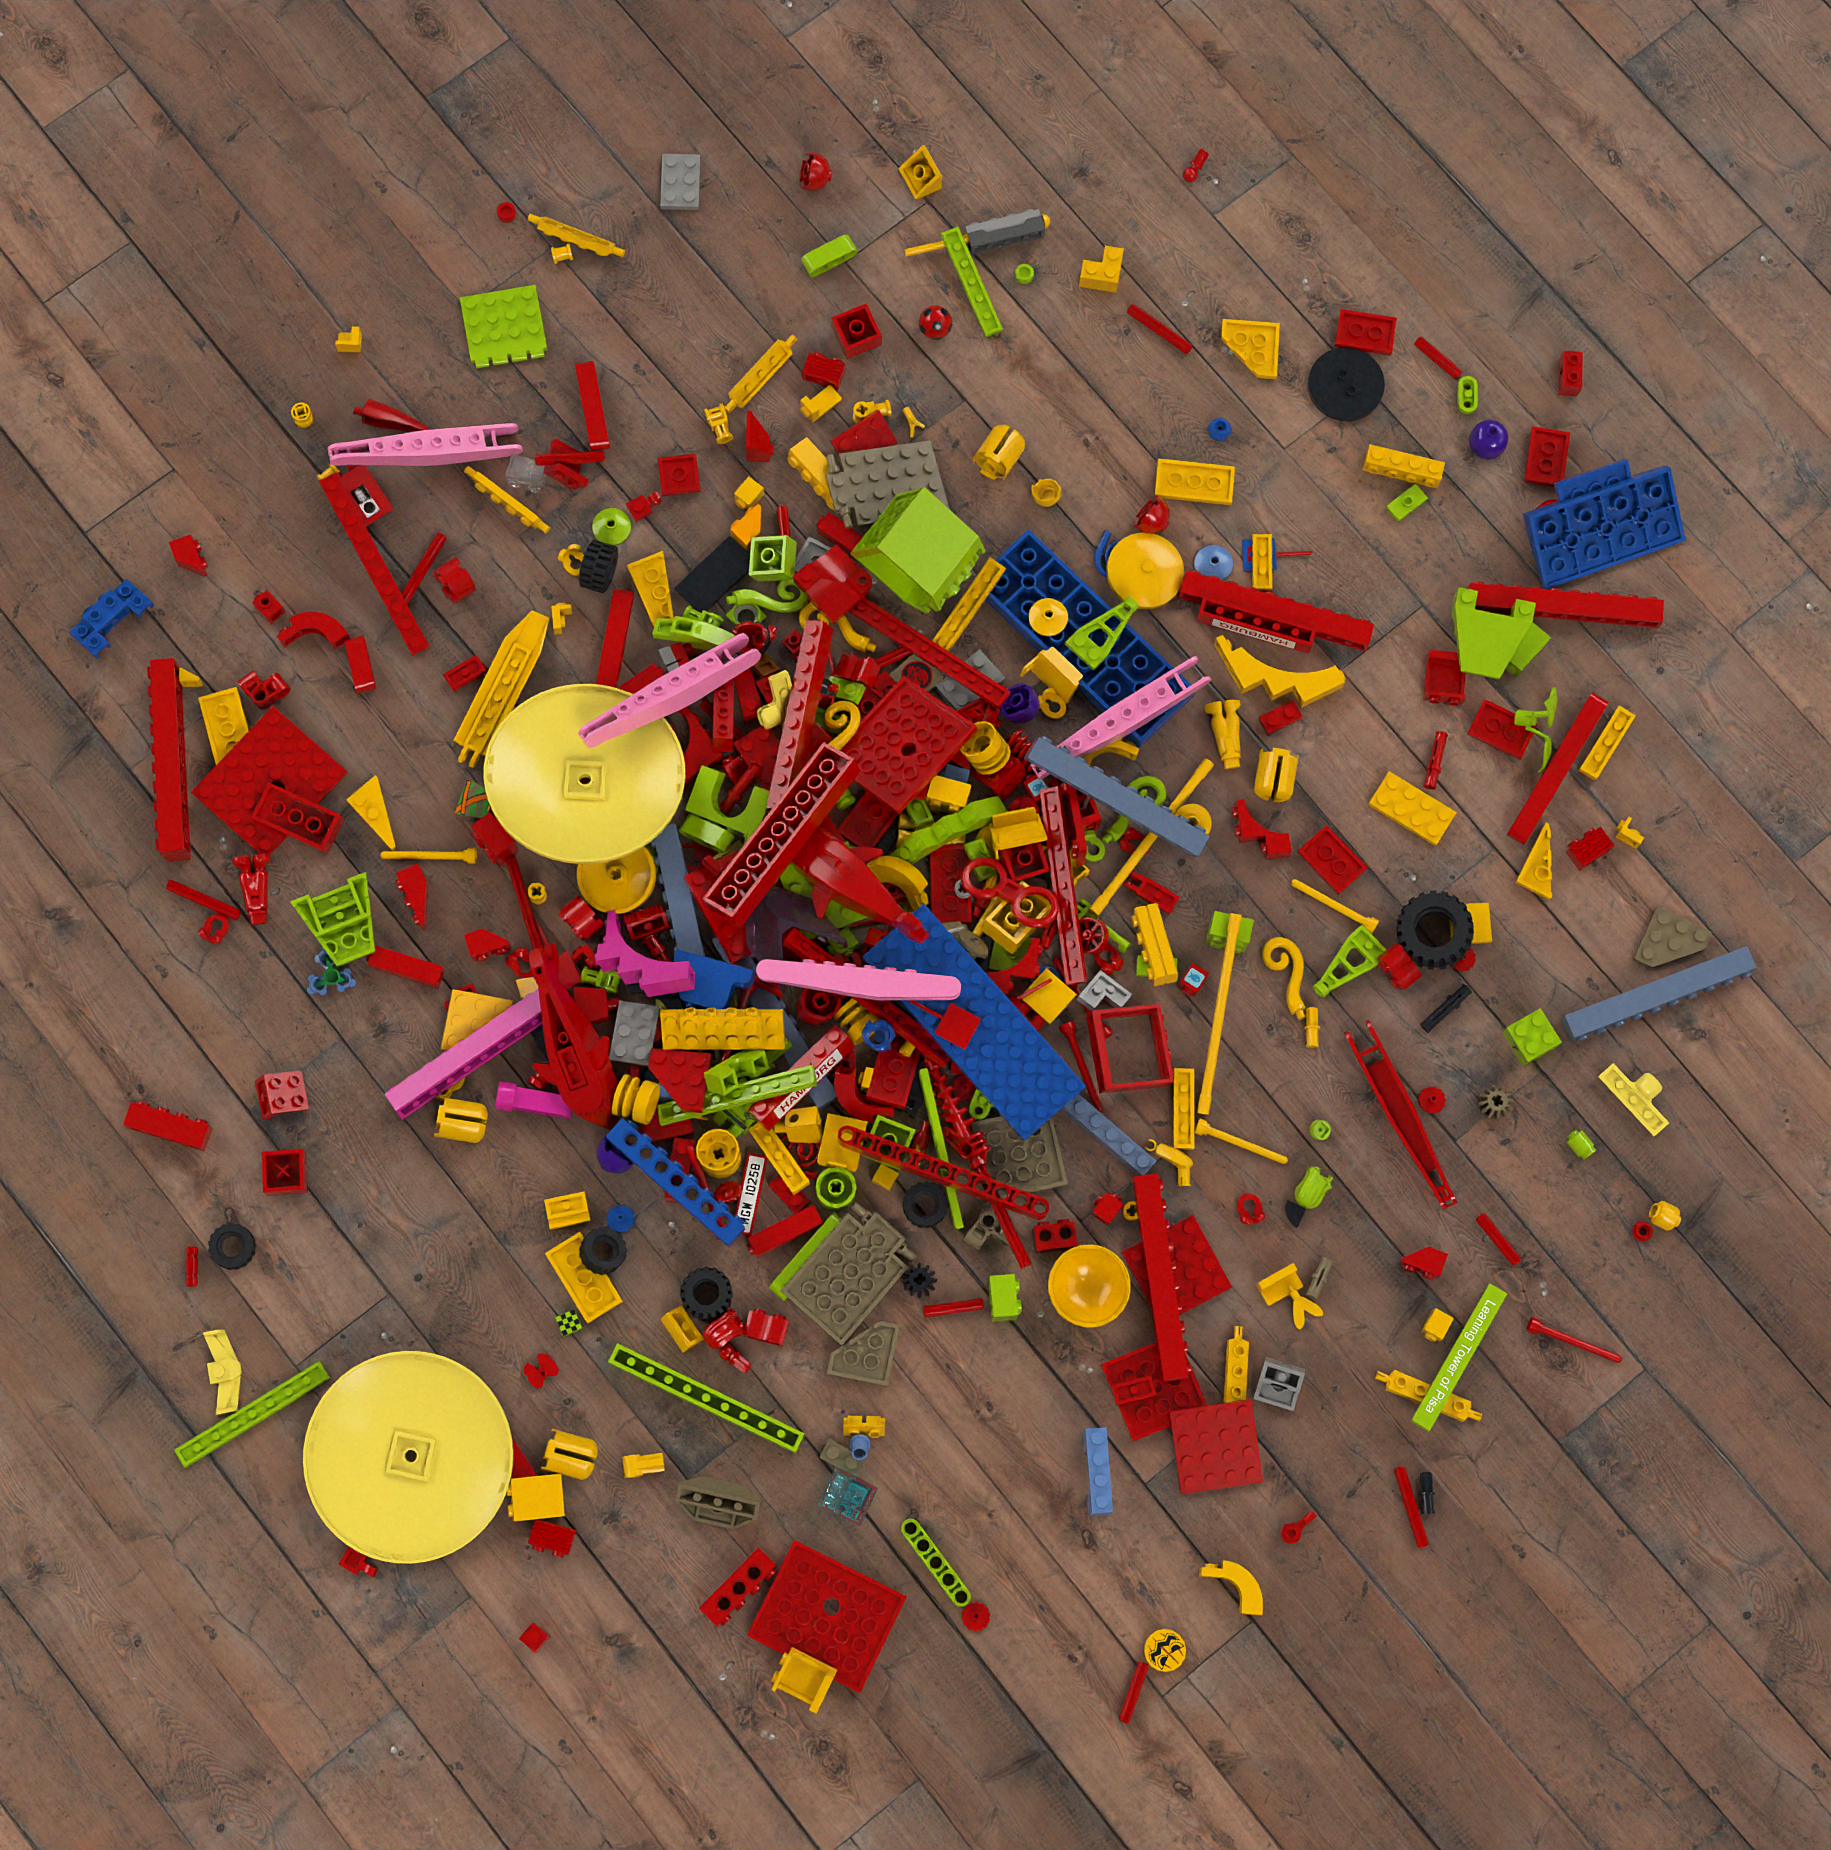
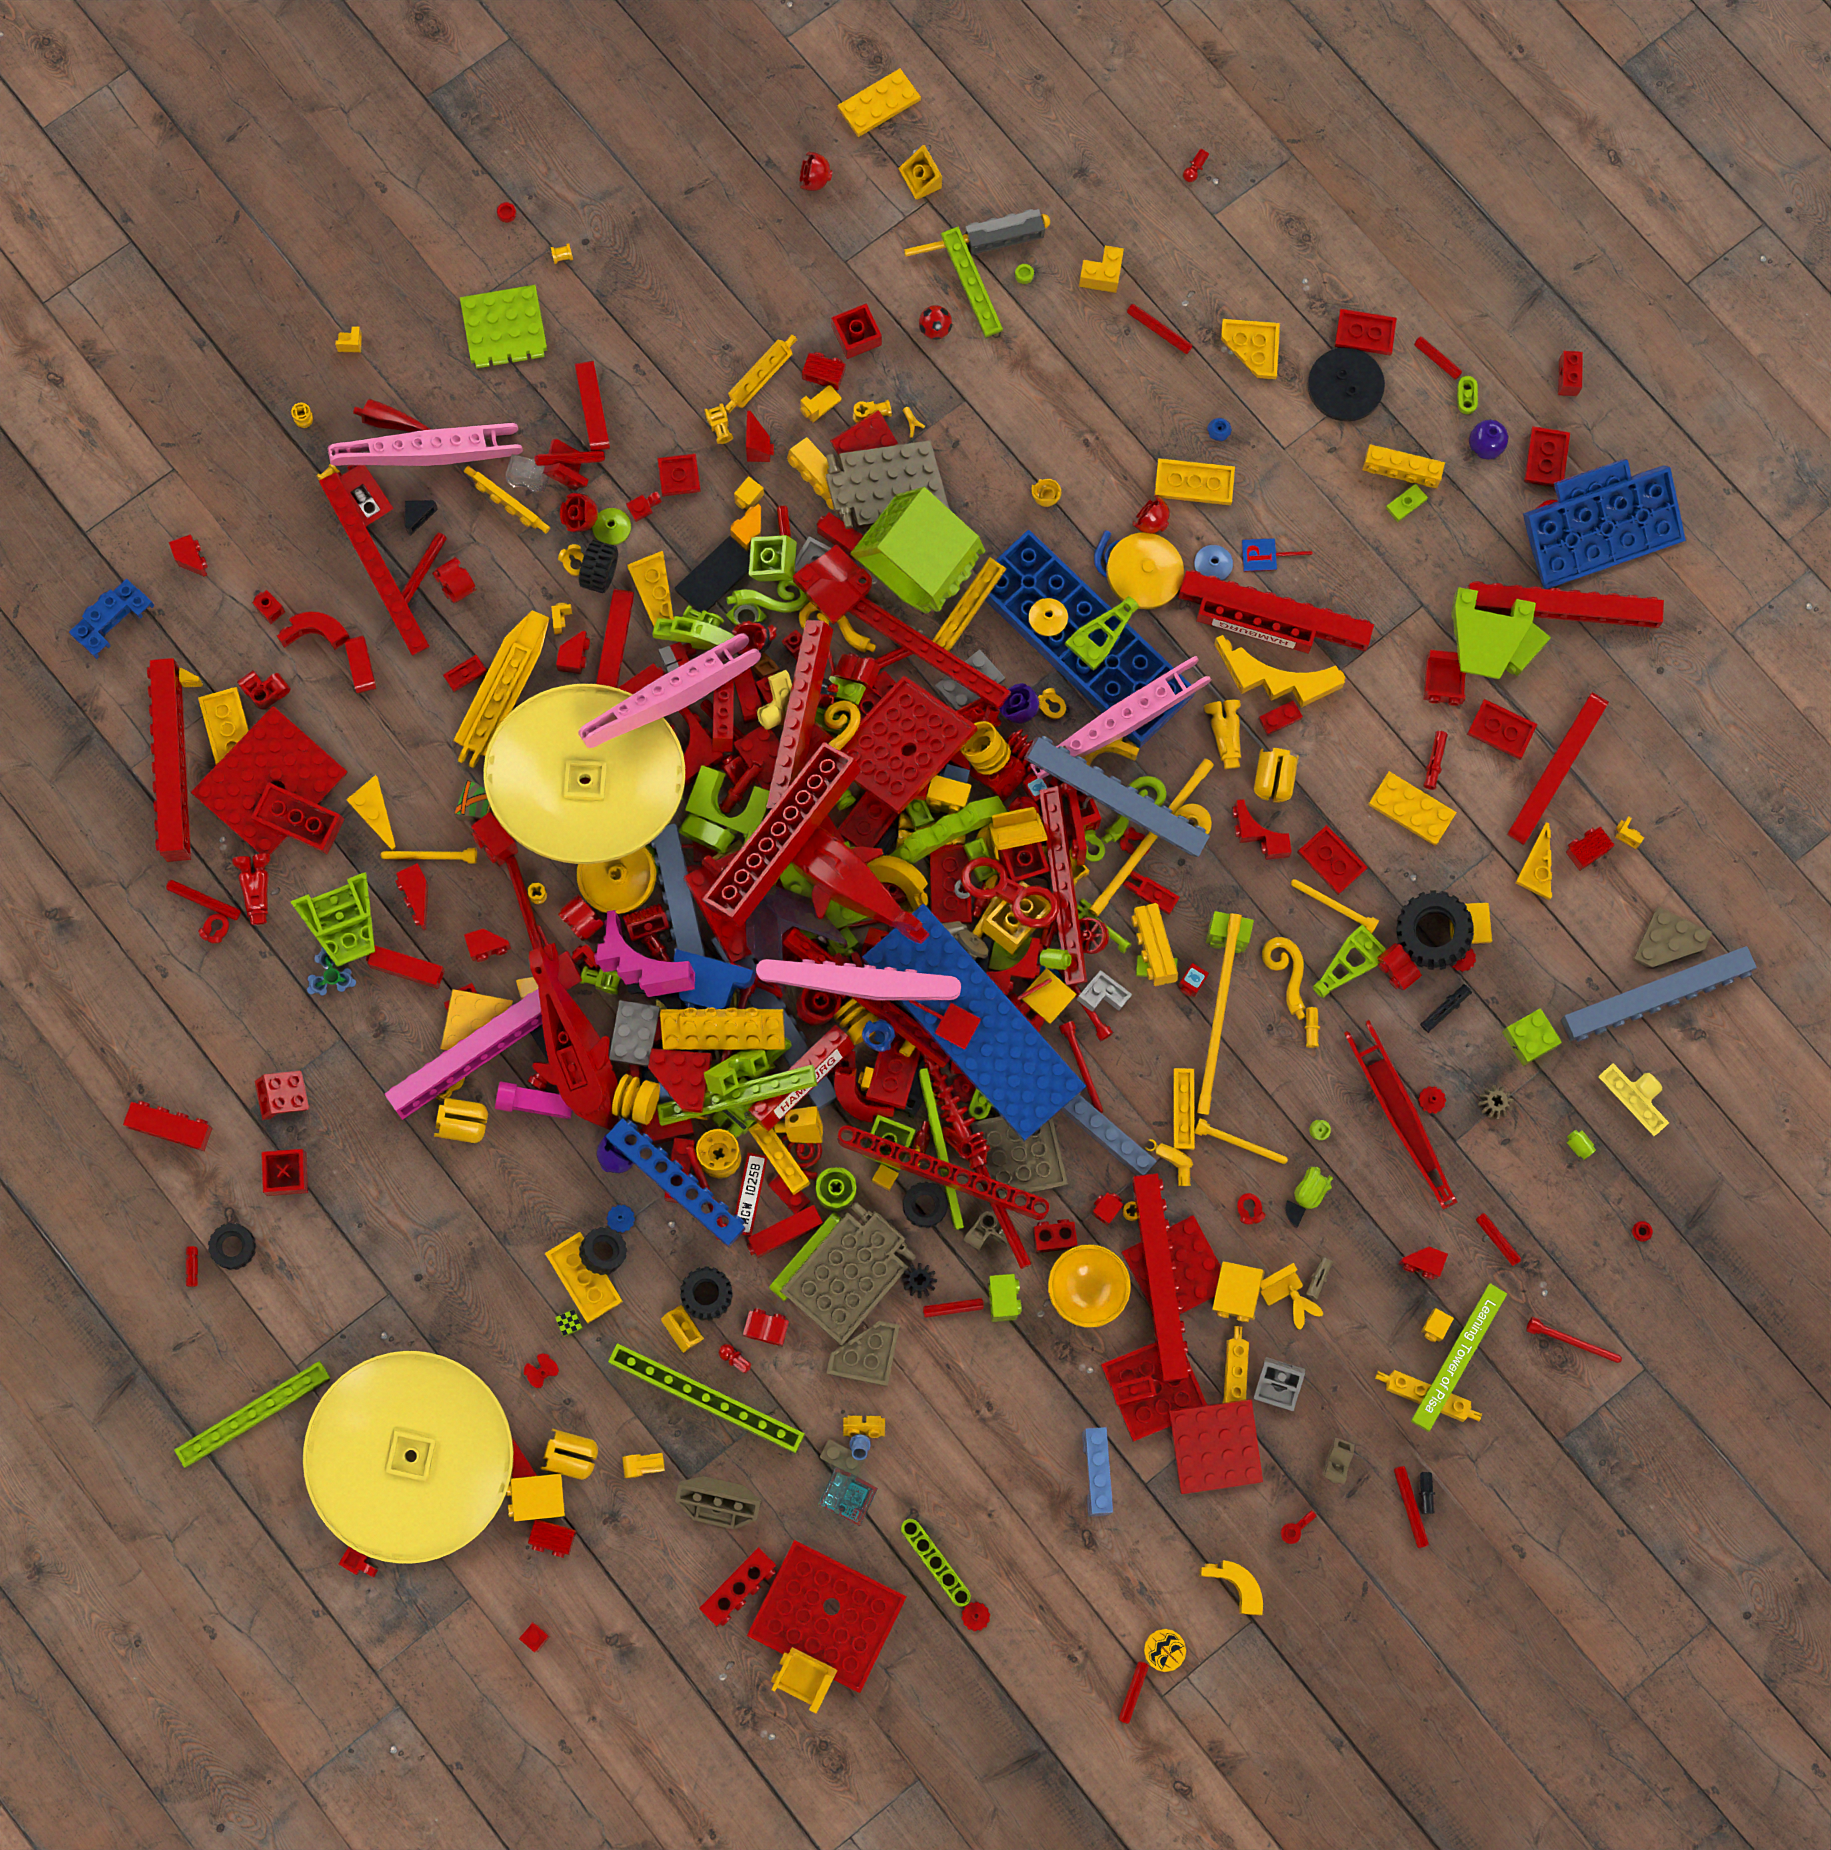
light yellow plate [203,1330,242,1415] -> none
red piece [506,947,533,978] -> none
yellow plate [528,213,625,258] -> none
yellow plate [544,1191,590,1230] -> none
red torso [573,987,620,1025] -> none
light grey plate [660,154,700,210] -> none
red piece [703,1309,744,1349] -> none
red piece [714,1181,742,1204] -> none
lime beam [801,234,858,277] -> none
yellow piece [817,1113,868,1173] -> none
tile [889,654,945,693] -> none
yellow cylinder [973,424,1025,480] -> none
yellow piece [1020,647,1083,704] -> none
red window [1086,1004,1175,1094] -> none
red piece [1094,944,1124,976] -> none
yellow tile [1252,534,1272,592] -> none
lime plant [1515,686,1558,773] -> none
yellow plate [1578,706,1636,781] -> none
yellow head [1649,1201,1681,1231] -> none
none -> black slope [405,500,438,536]
none -> red slope [556,631,590,674]
none -> red cylinder [560,493,598,532]
none -> yellow plate [837,68,921,137]
none -> lime brick [1040,948,1071,970]
none -> yellow panel [1213,1261,1265,1323]
none -> dark tan brick [1323,1437,1355,1484]

